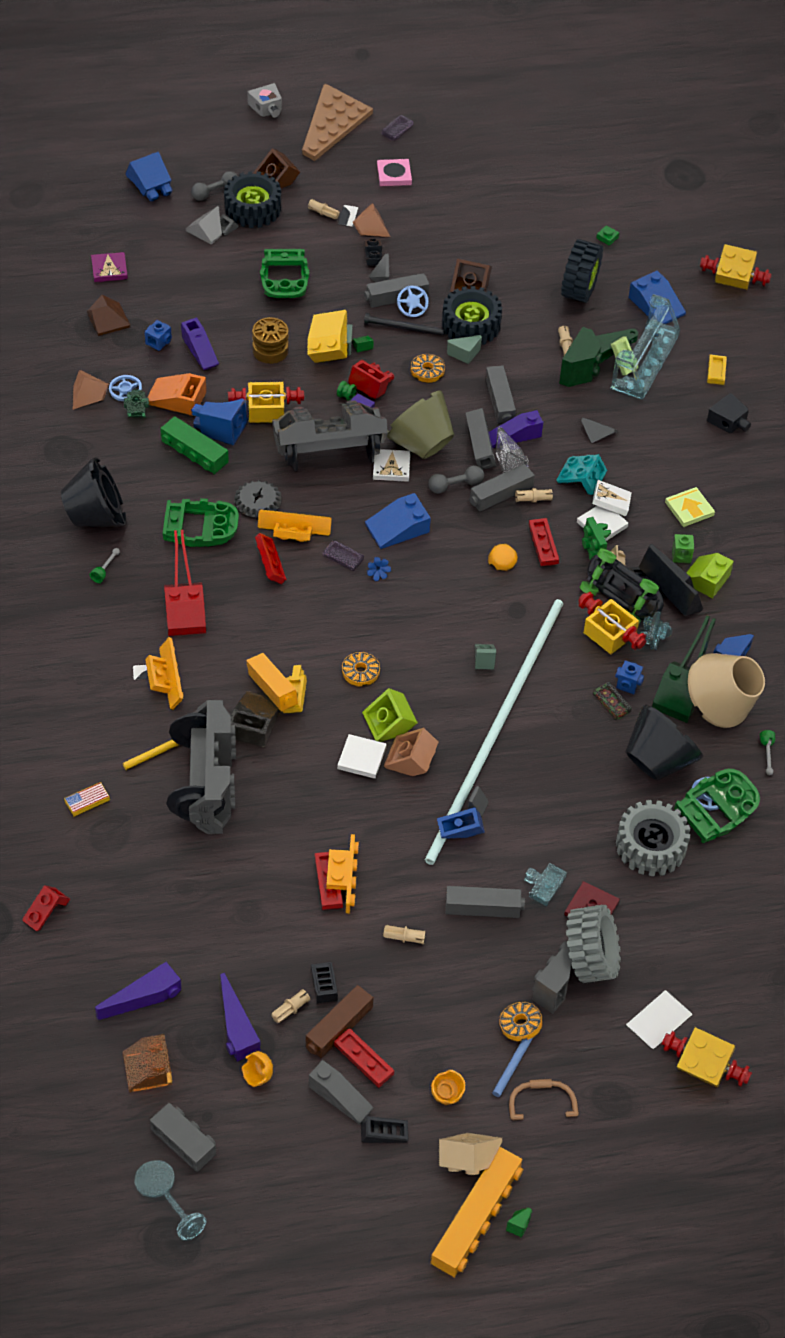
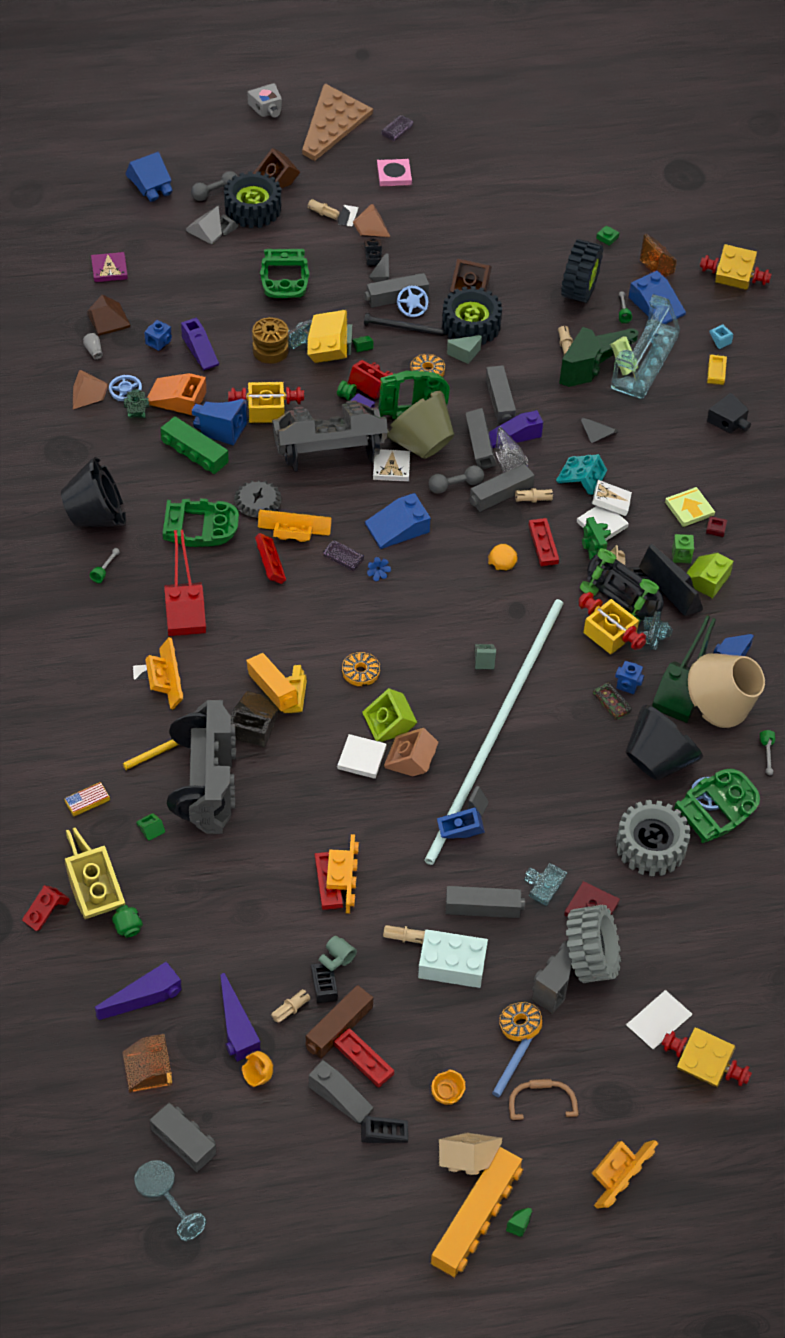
none -> light yellow slope [65,827,125,919]
none -> light grey cone [83,333,103,359]
none -> green head [112,905,143,938]
none -> green slope [136,813,165,840]
none -> clear light blue hips [288,319,312,349]
none -> sand green piece [319,936,357,971]
none -> green slope [378,371,450,419]
none -> light aqua brick [418,929,488,988]
none -> light orange bracket [592,1140,658,1209]
none -> green hinge [618,291,632,323]
none -> clear orange slope [640,234,677,277]
none -> dark red tile [706,516,728,537]
none -> medium azure slope [710,324,734,349]

